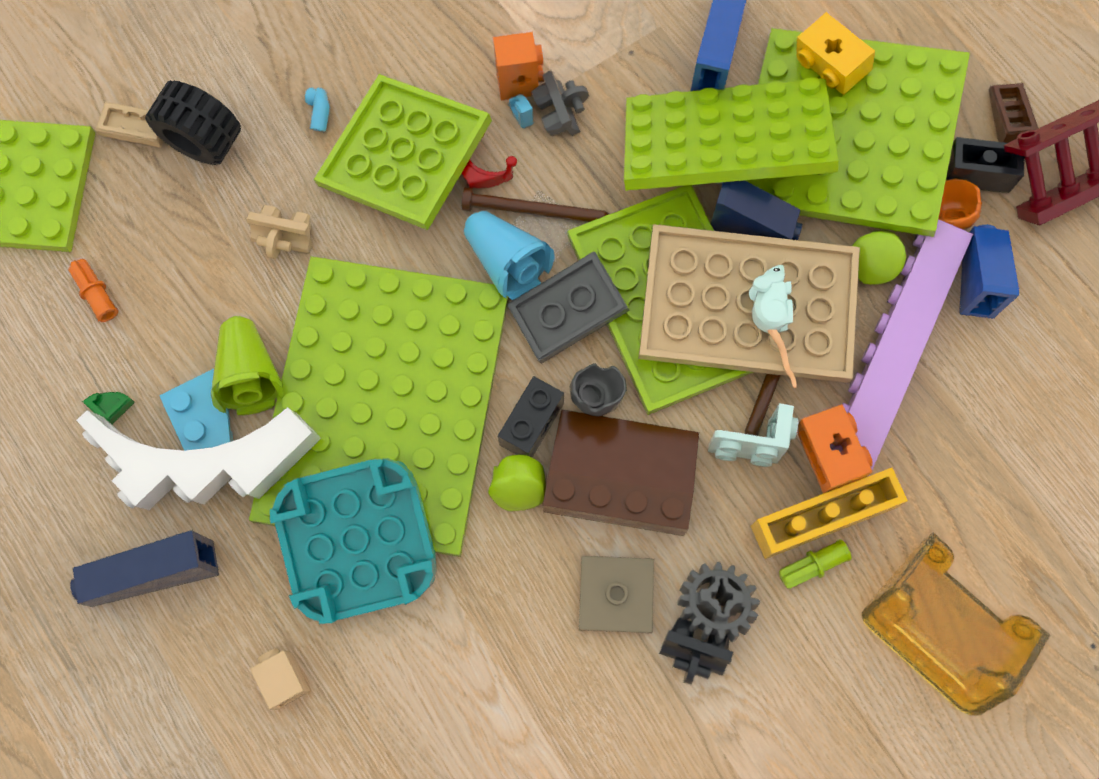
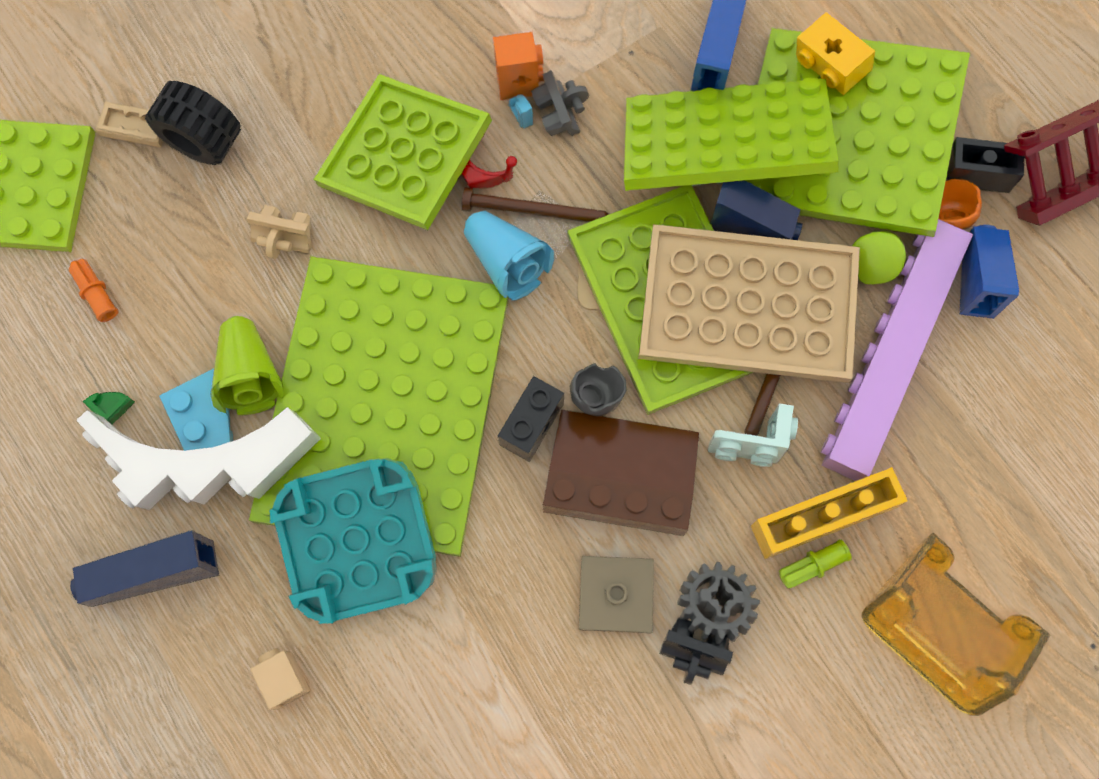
medium azure arm [305,87,330,132] -> none
lime hair [488,455,546,512] -> none
dark grey tile [507,251,630,364] -> none
light aqua animal [749,265,797,388] -> none
orange brick [797,404,873,494] -> none
reddish brown slope [989,83,1039,143] -> none

